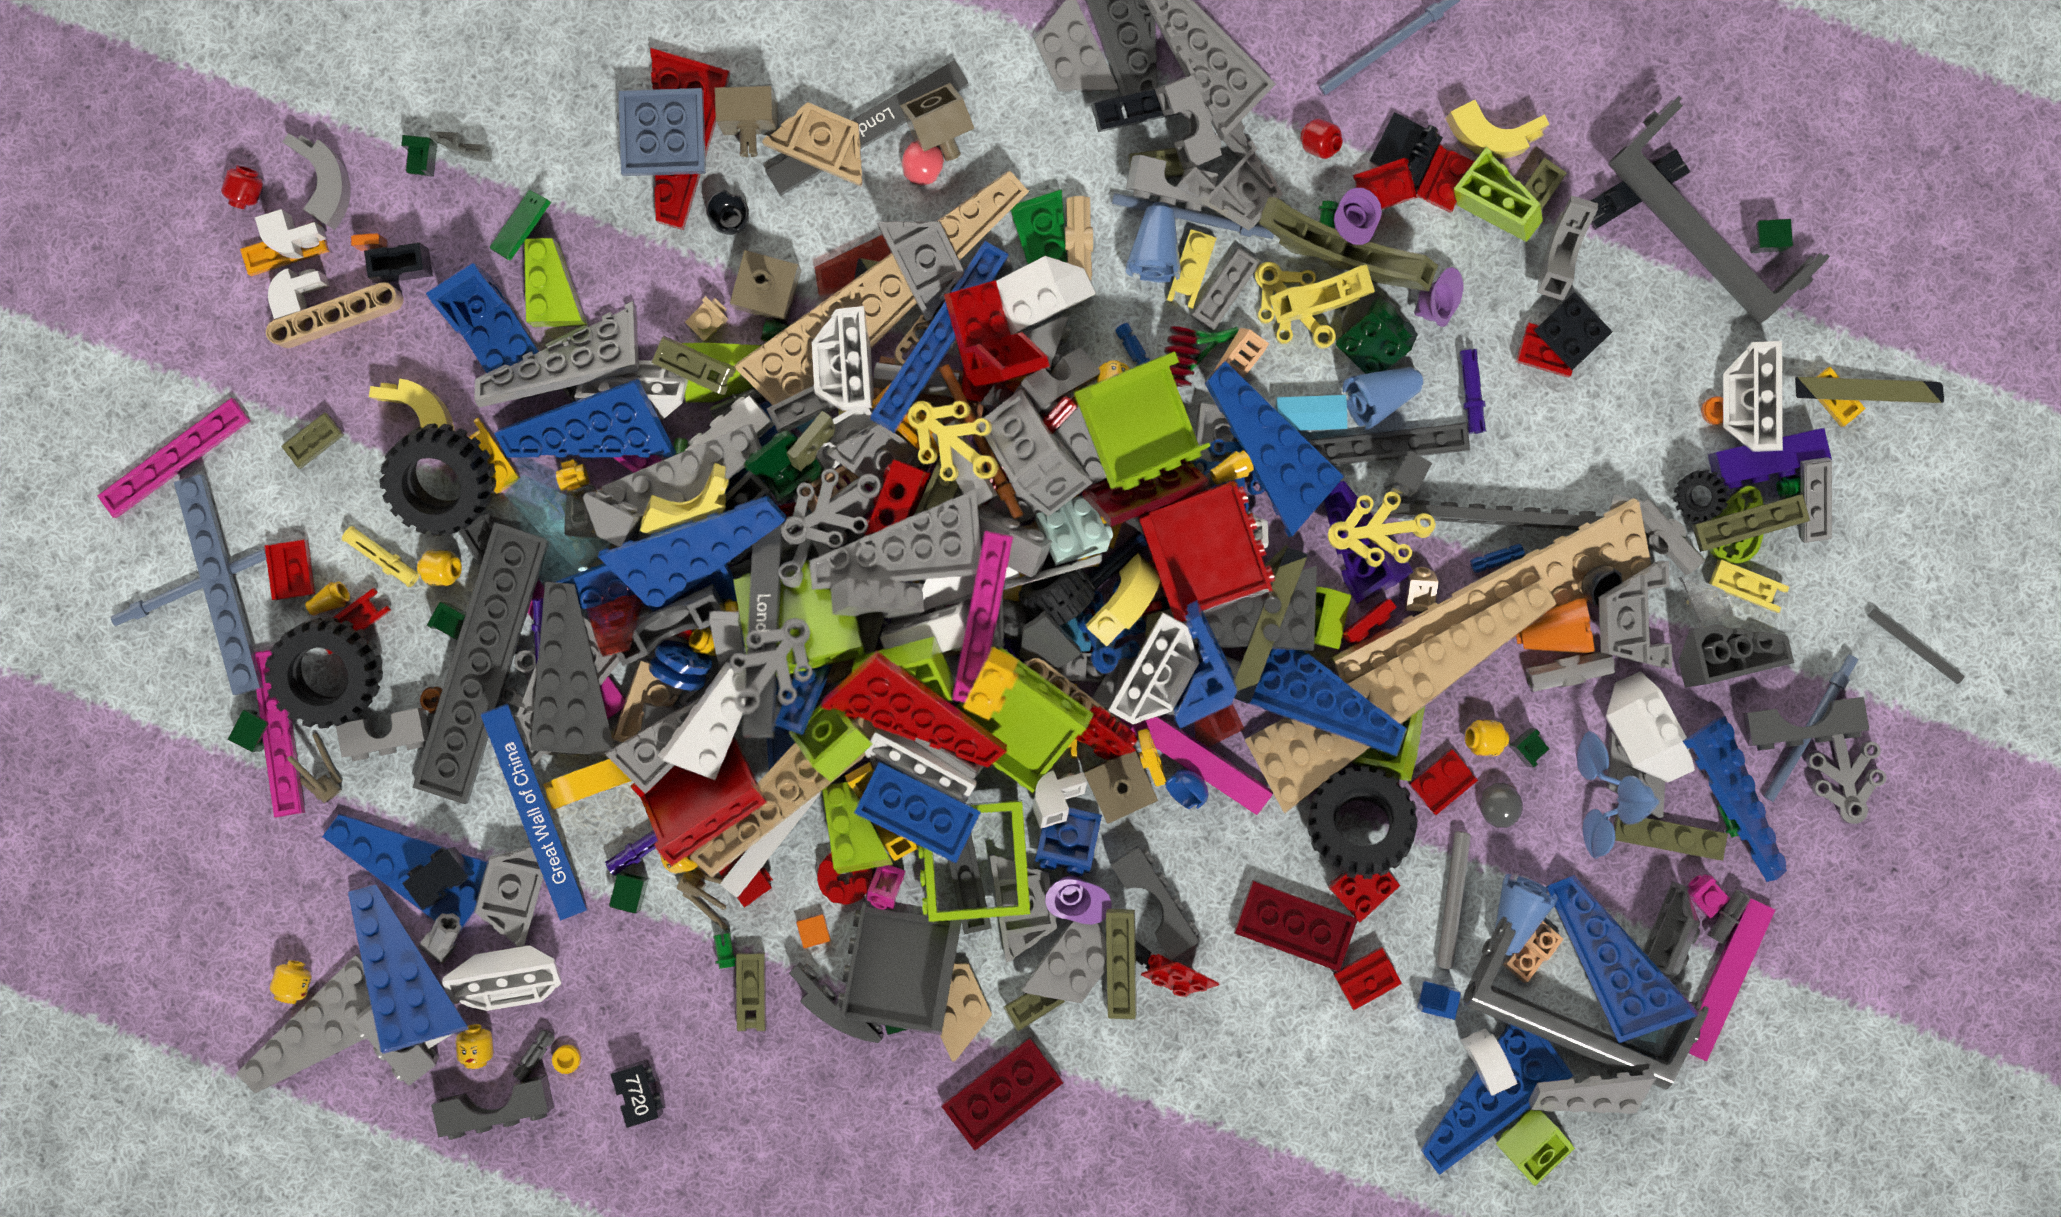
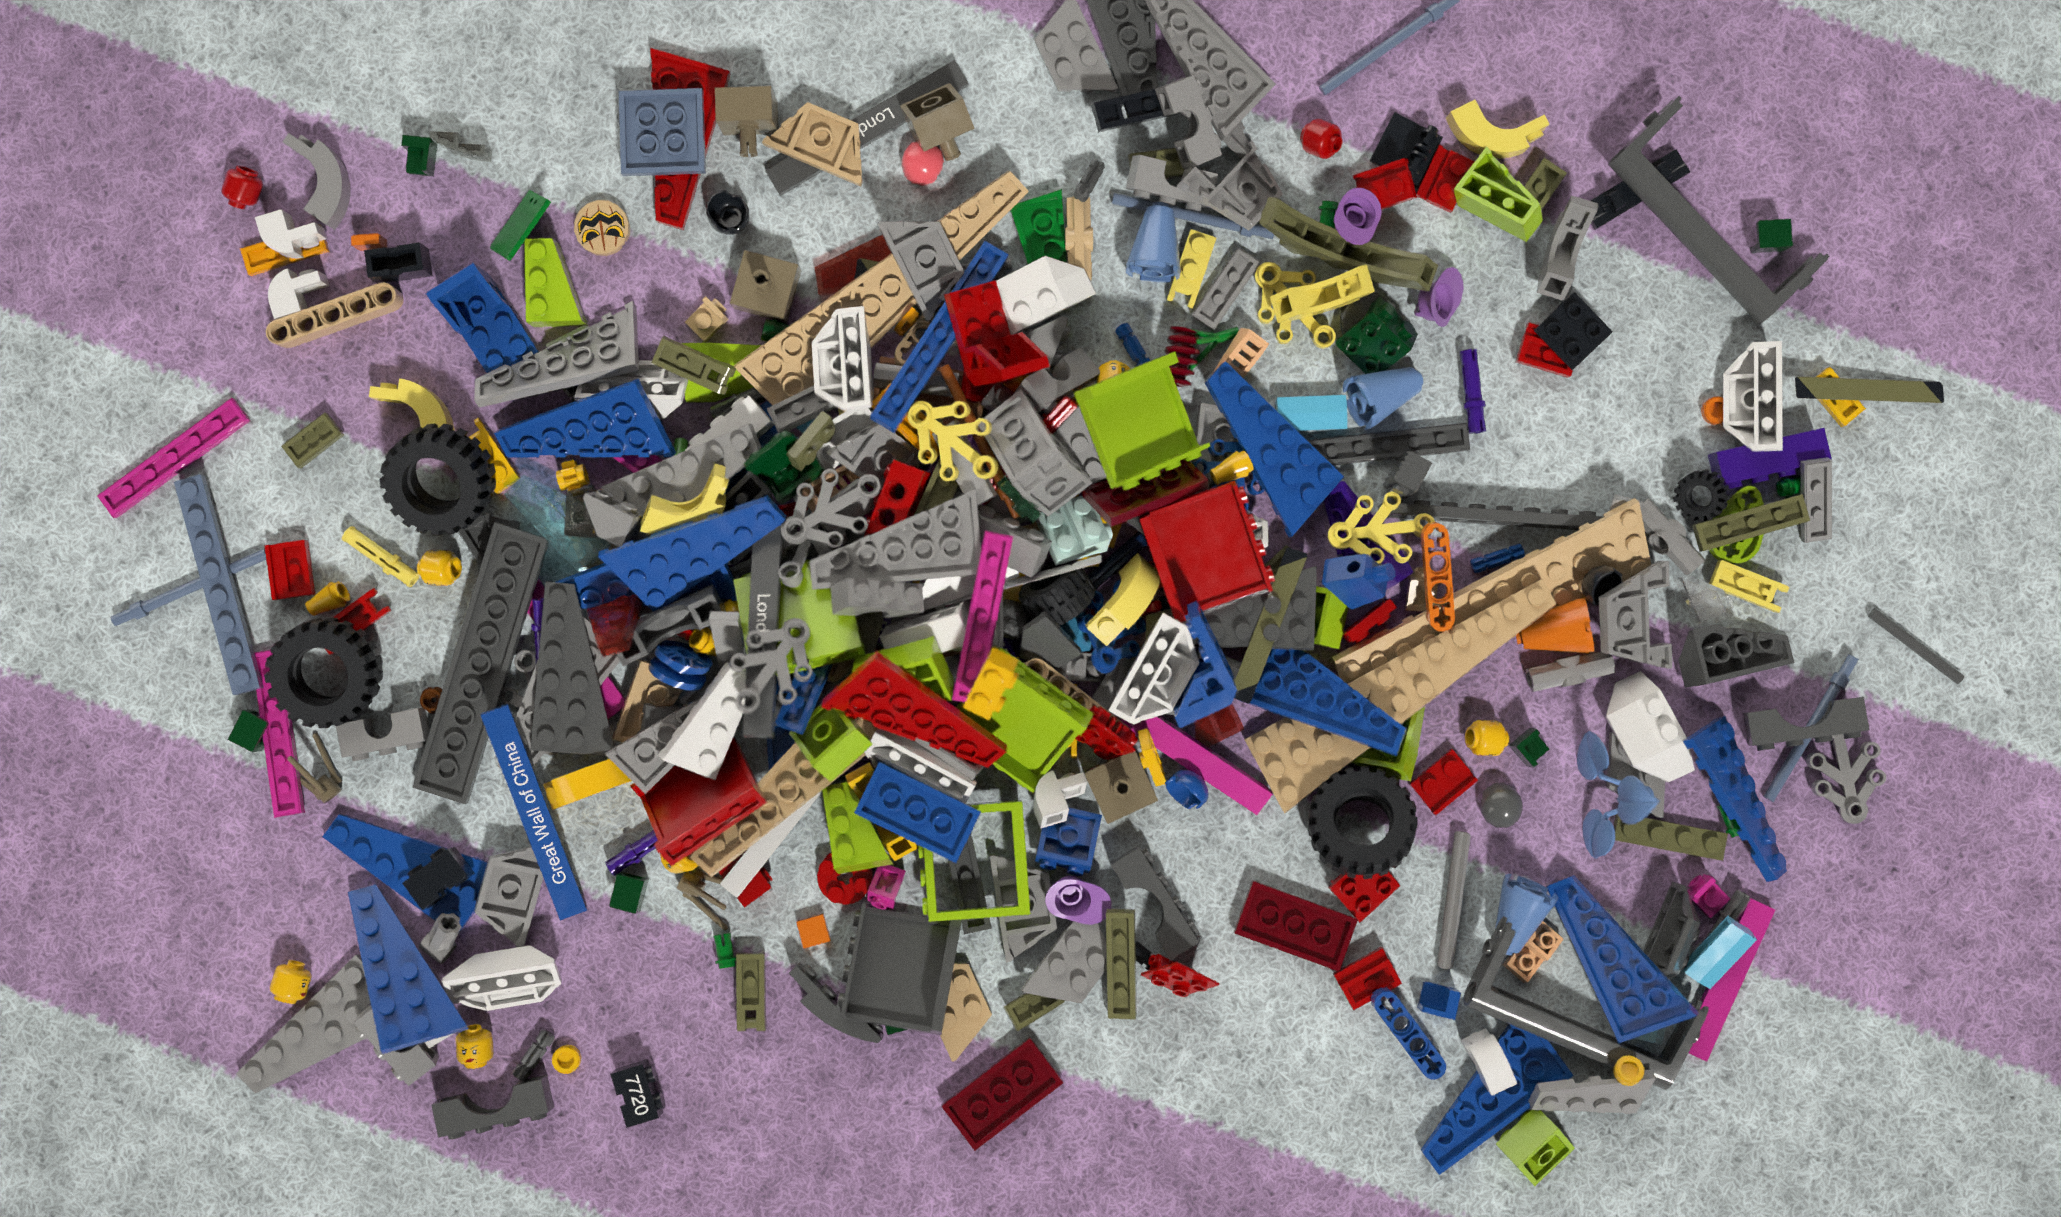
dark green panel [426,602,466,640] -> none
none -> tan tile [574,200,630,256]
none -> light orange tile [894,307,919,337]
none -> clear green plate [997,475,1041,522]
none -> dark grey axle [1073,159,1105,202]
none -> blue torso [1322,554,1395,610]
none -> blue beam [1371,987,1446,1080]
none -> orange beam [1421,522,1455,632]
none -> yellow tile [1613,1055,1644,1086]
none -> medium azure piece [1683,916,1757,989]

